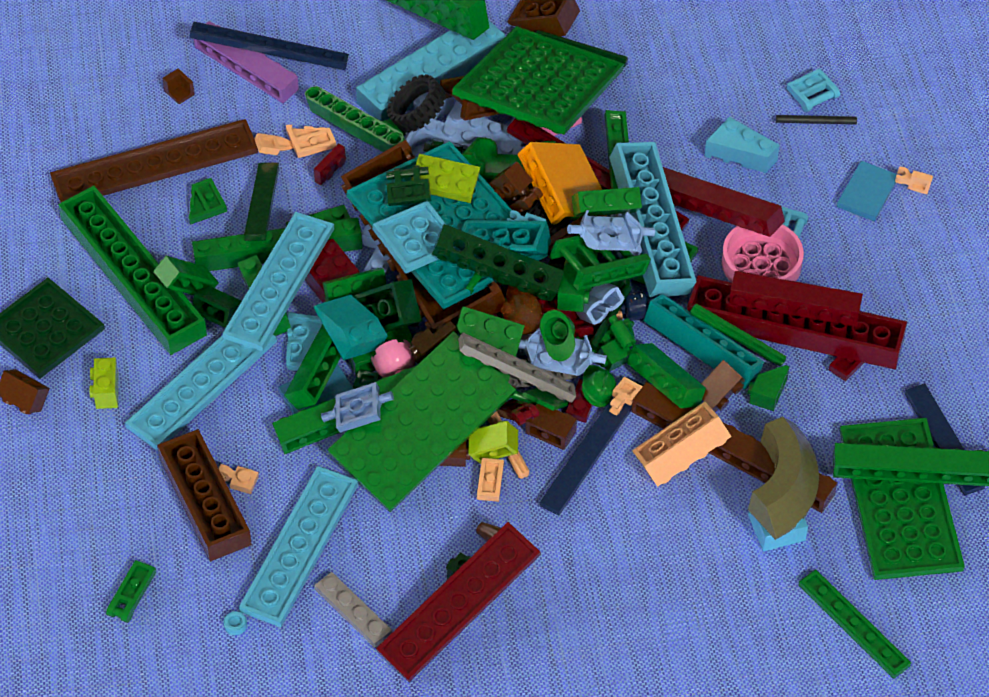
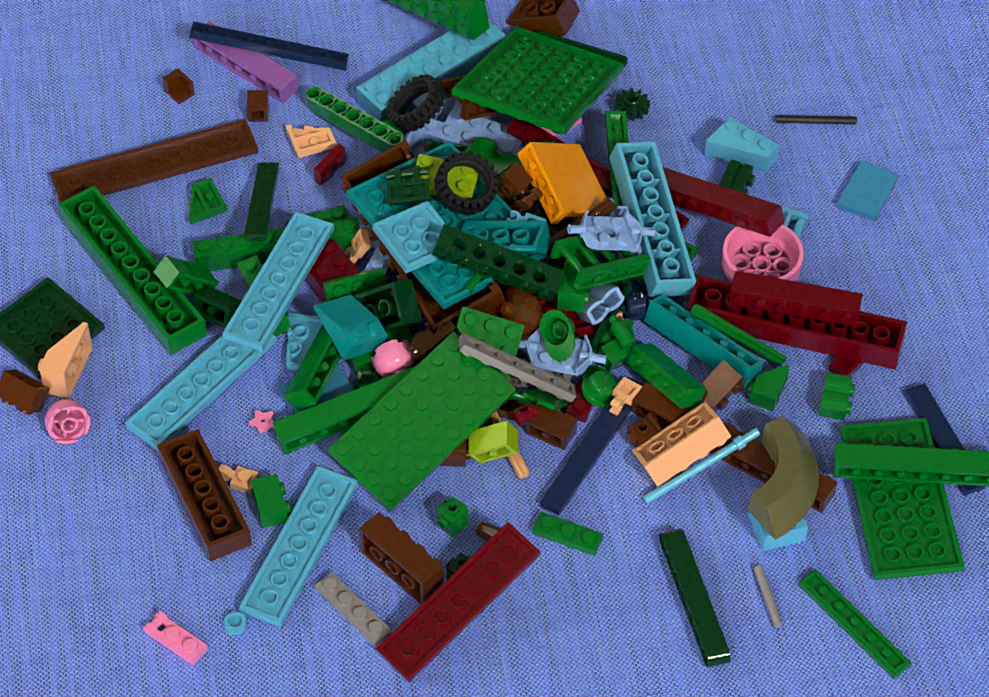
lime brick [89,357,119,409] -> none
green plate [106,560,156,623] -> none
light nougat plate [254,133,293,155] -> none
medium blue plate [321,382,394,433] -> none
light nougat plate [477,458,504,502] -> none
green brick [572,187,642,217] -> none
medium azure plate [787,68,840,112] -> none
light nougat plate [895,167,933,194] -> none
none -> light nougat slope [38,322,93,399]
none -> bright pink cylinder [45,399,91,444]
none -> bright pink plate [143,611,208,665]
none -> reddish brown brick [247,90,269,122]
none -> bright pink plate [248,410,274,434]
none -> green brick [251,474,291,528]
none -> light nougat plate [345,228,371,264]
none -> reddish brown brick [359,512,444,605]
none -> black tyre [434,151,499,215]
none -> green brick [436,497,469,537]
none -> green plate [532,512,603,556]
none -> dark green gear [614,88,650,121]
none -> reddish brown brick [626,413,662,448]
none -> medium azure bar [643,428,760,504]
none -> dark green beam [659,528,731,668]
none -> dark green brick [719,160,755,195]
none -> light grey bar [753,565,783,628]
none -> green brick [819,372,856,420]

